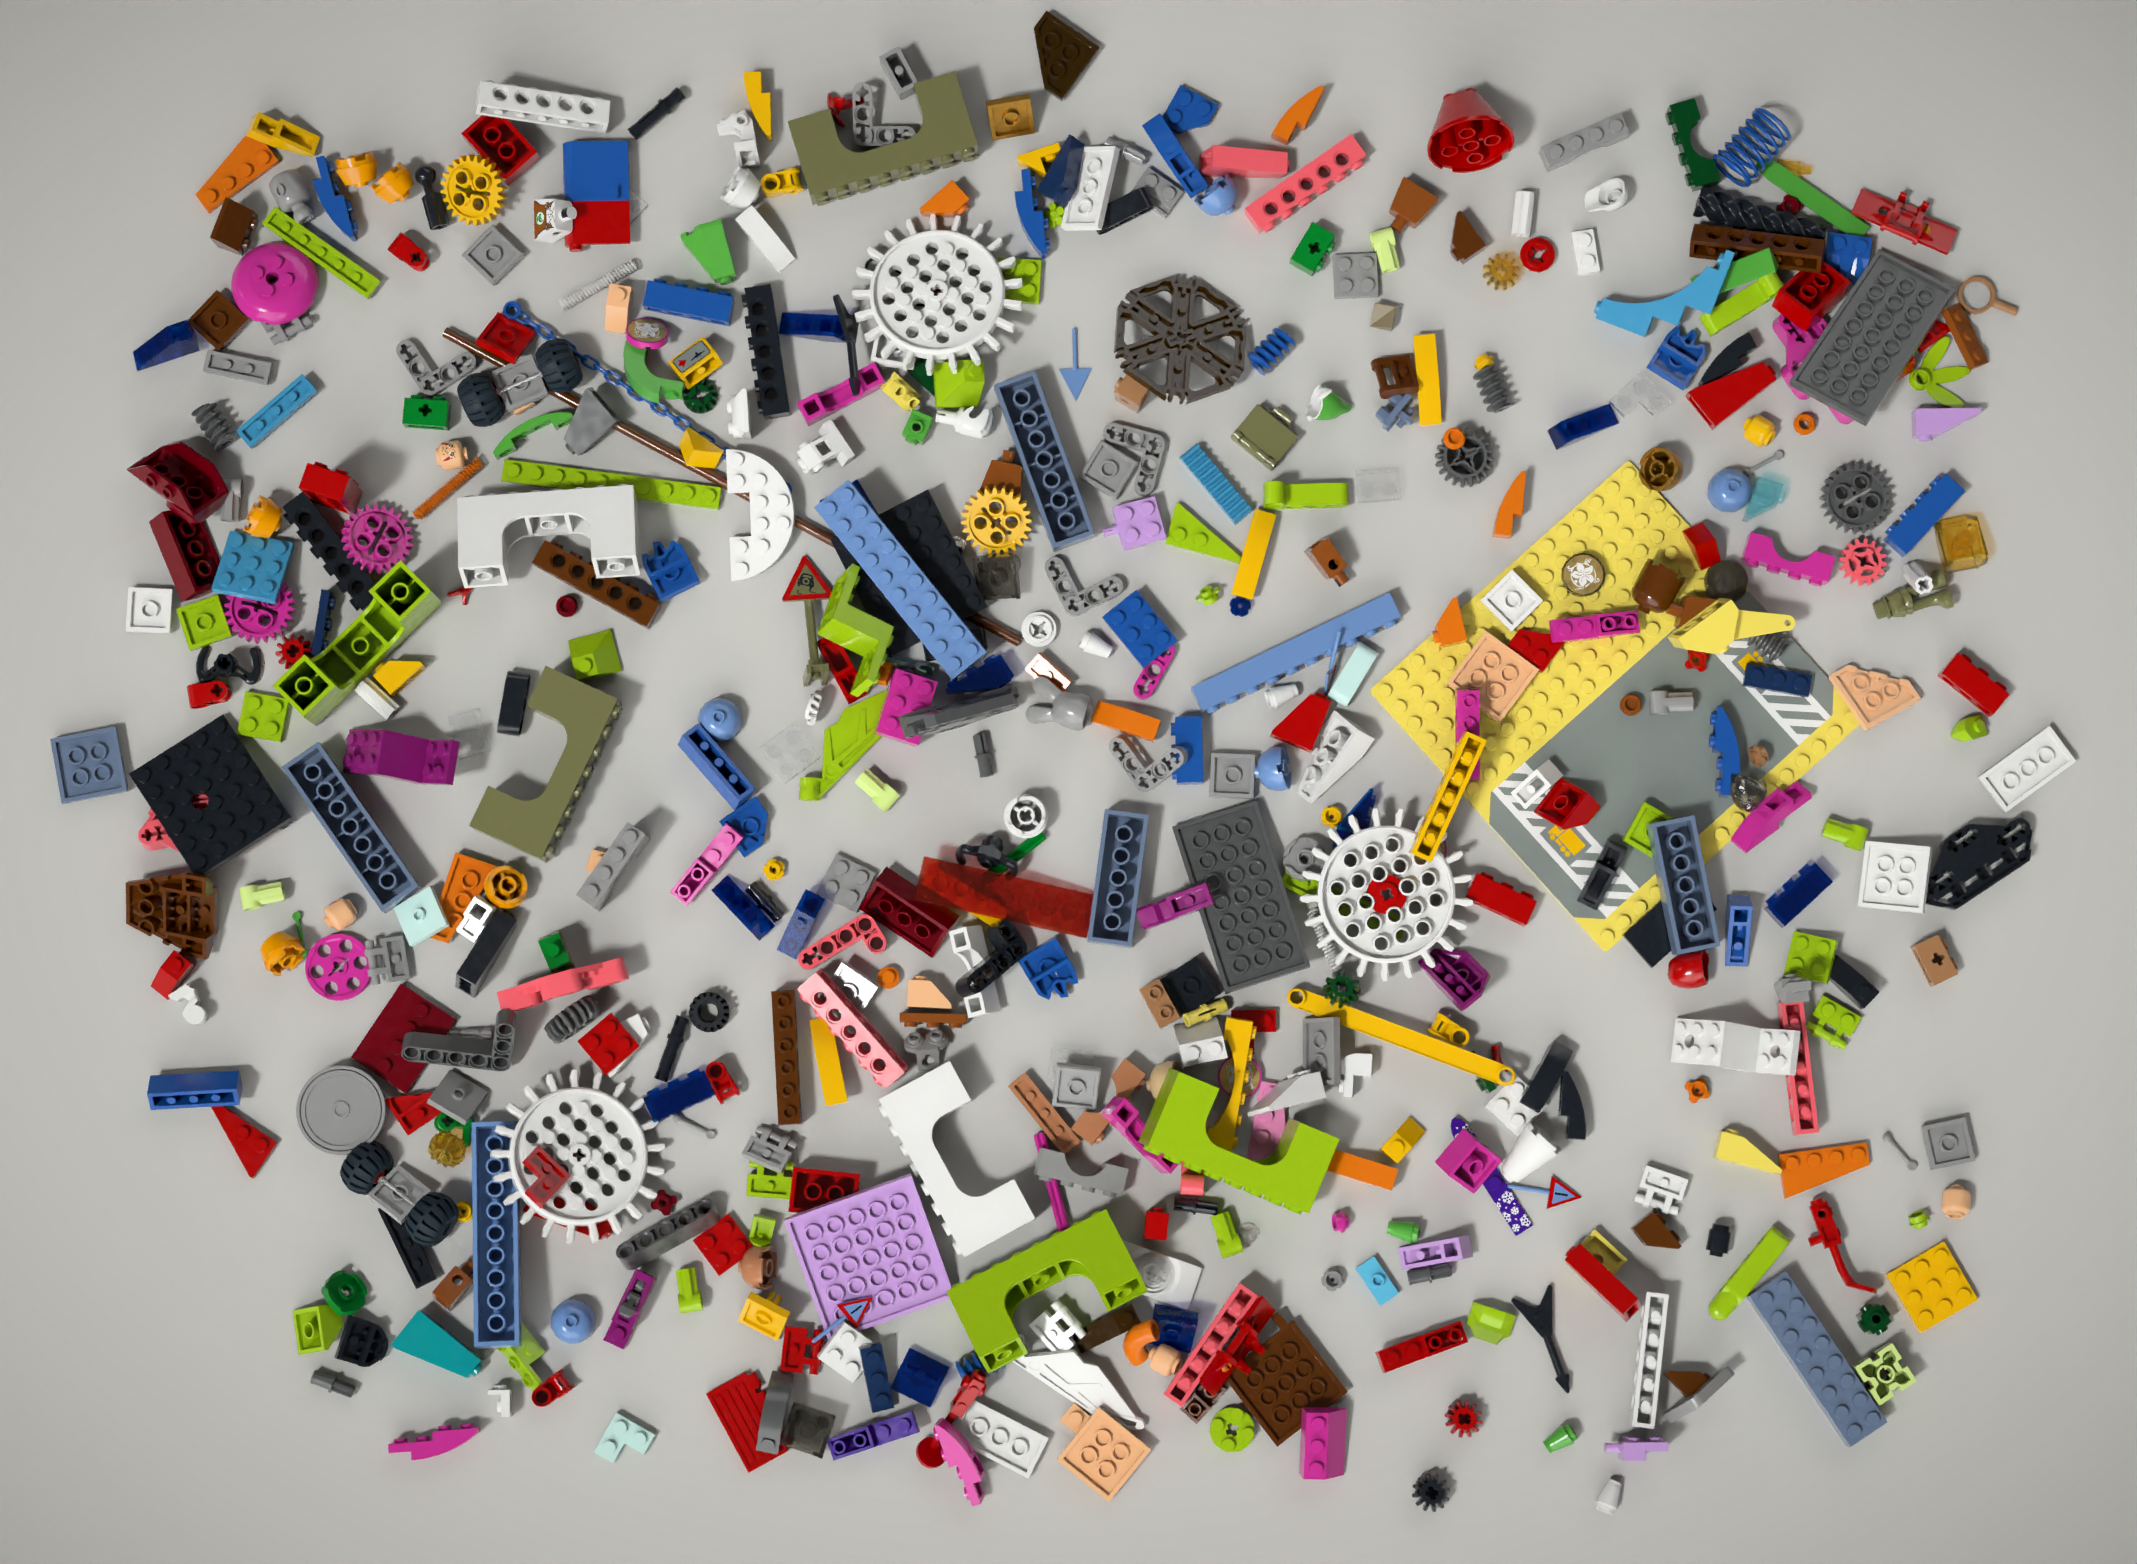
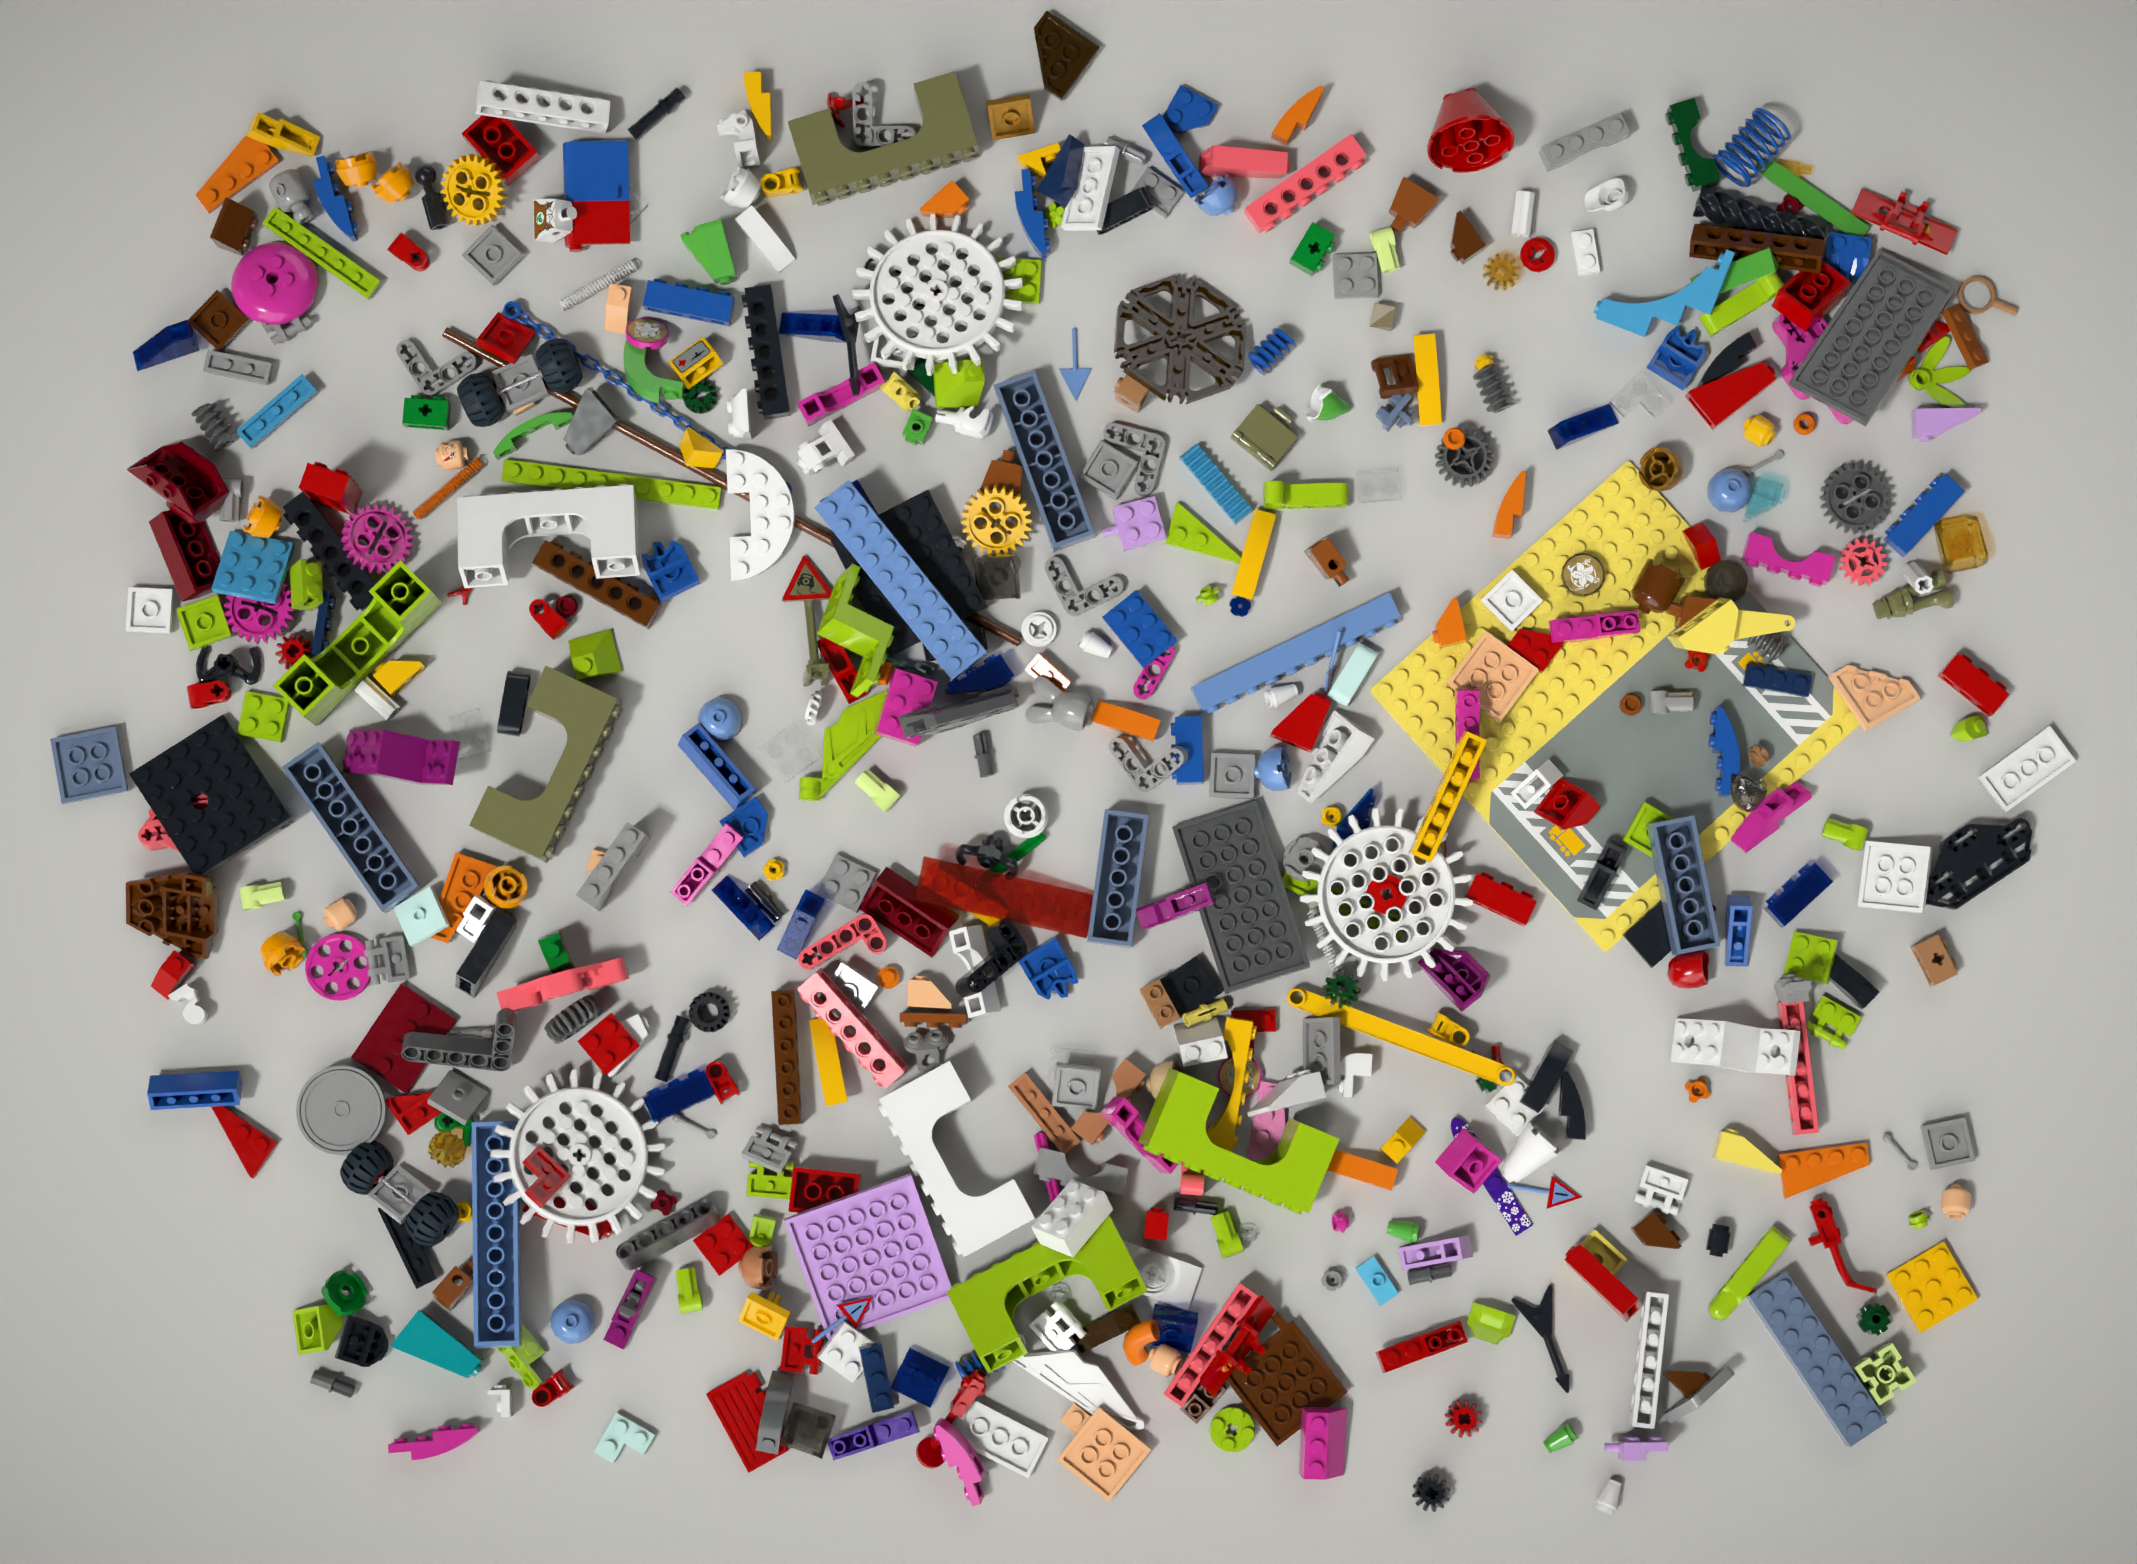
light grey brick [879,47,918,100] -> none
none -> lime brick [290,559,323,611]
none -> red piece [529,599,569,640]
none -> white brick [1031,1179,1113,1257]
none -> clear plate [1050,1282,1072,1303]

